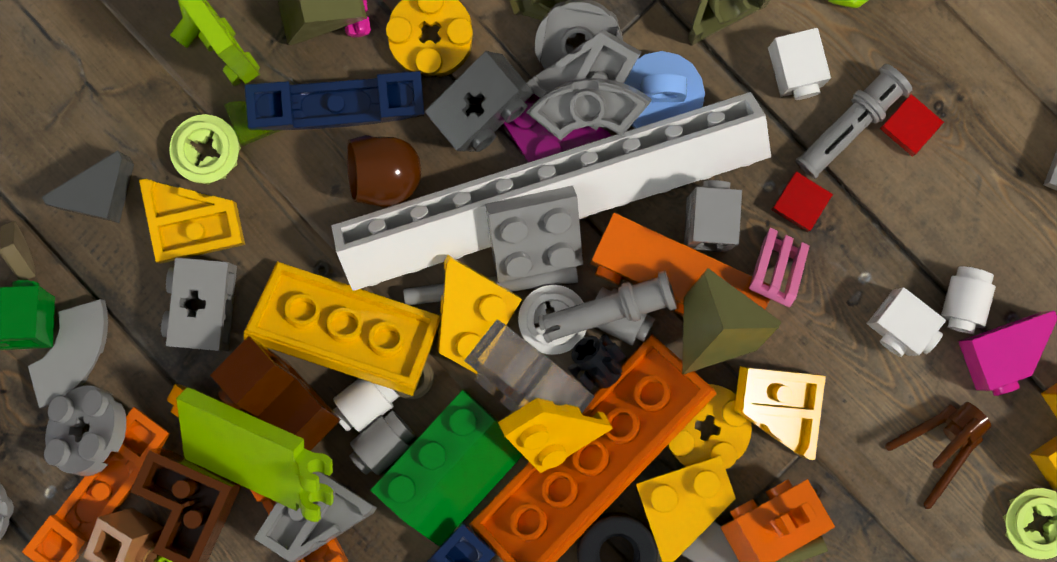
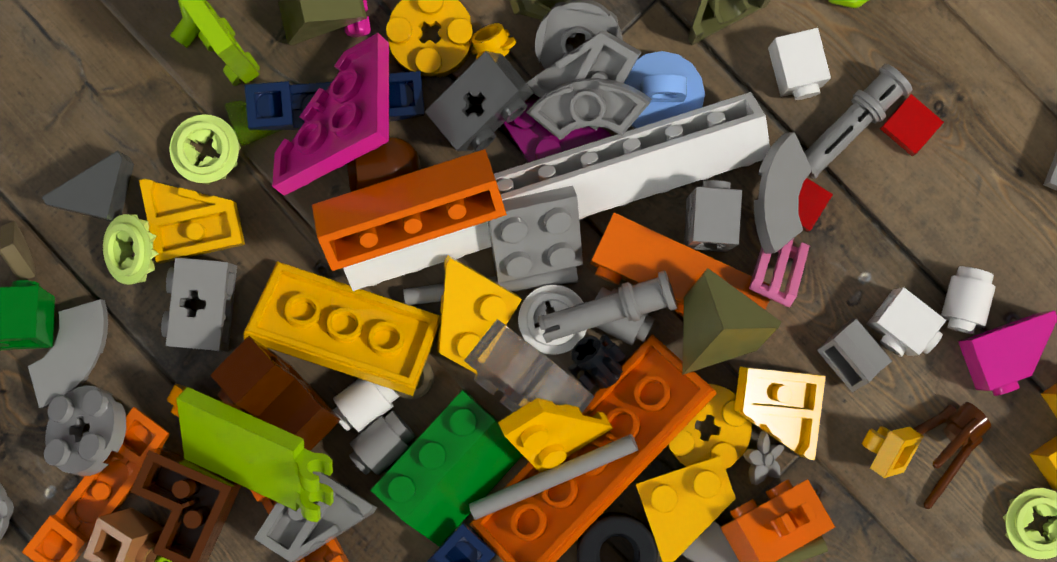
none -> yellowish green gear [103,214,159,285]
none -> dark pink plate [272,33,389,196]
none -> orange brick [312,149,507,271]
none -> light grey bar [469,434,638,520]
none -> yellow plate [470,23,516,59]
none -> light grey plant [743,431,786,485]
none -> light grey tile [754,132,812,254]
none -> light grey piece [817,318,892,392]
none -> yellow tile [862,426,924,478]

